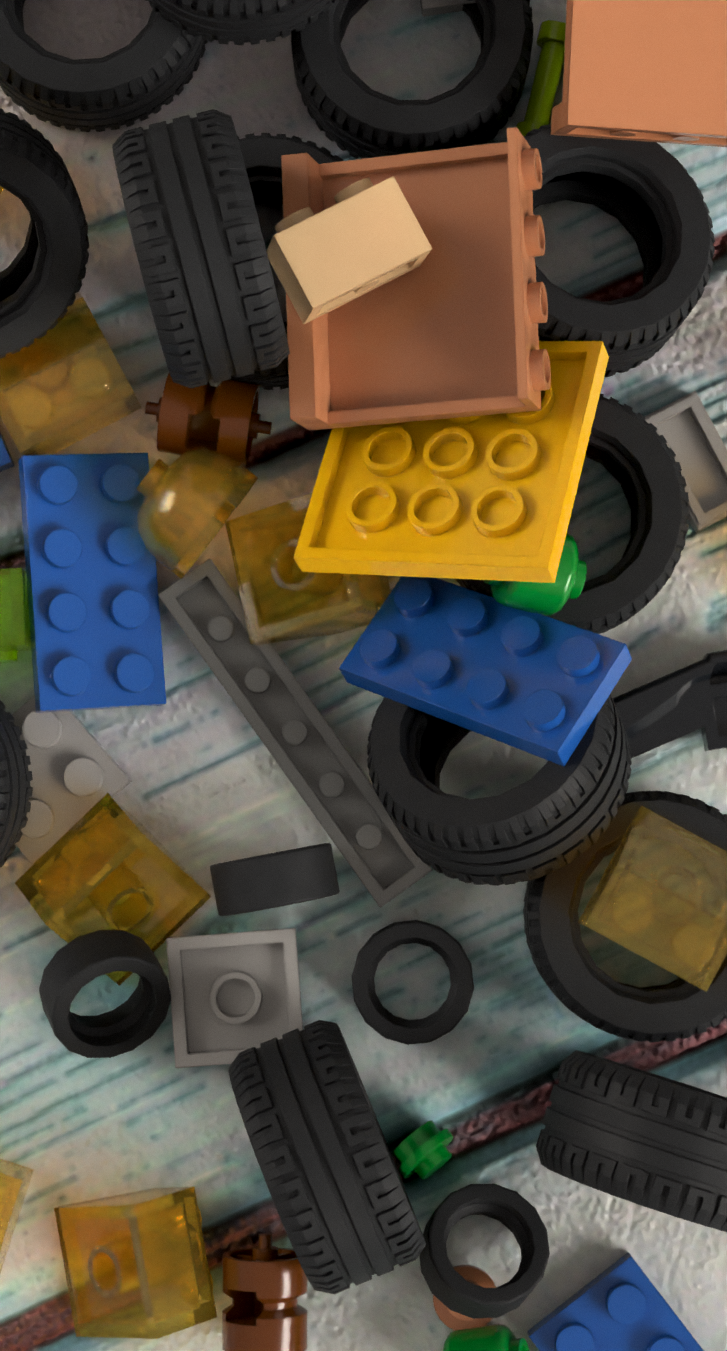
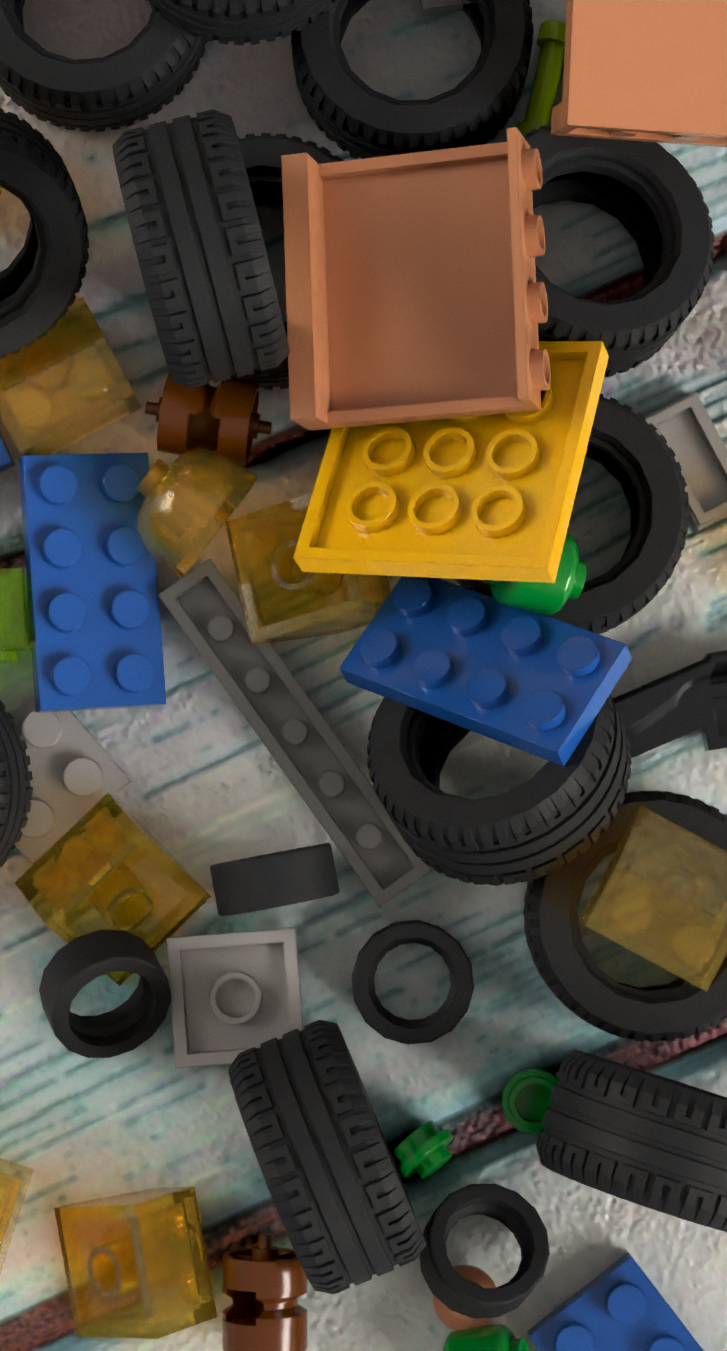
tan brick [267,176,432,324] -> none
none -> green plate [501,1068,559,1134]

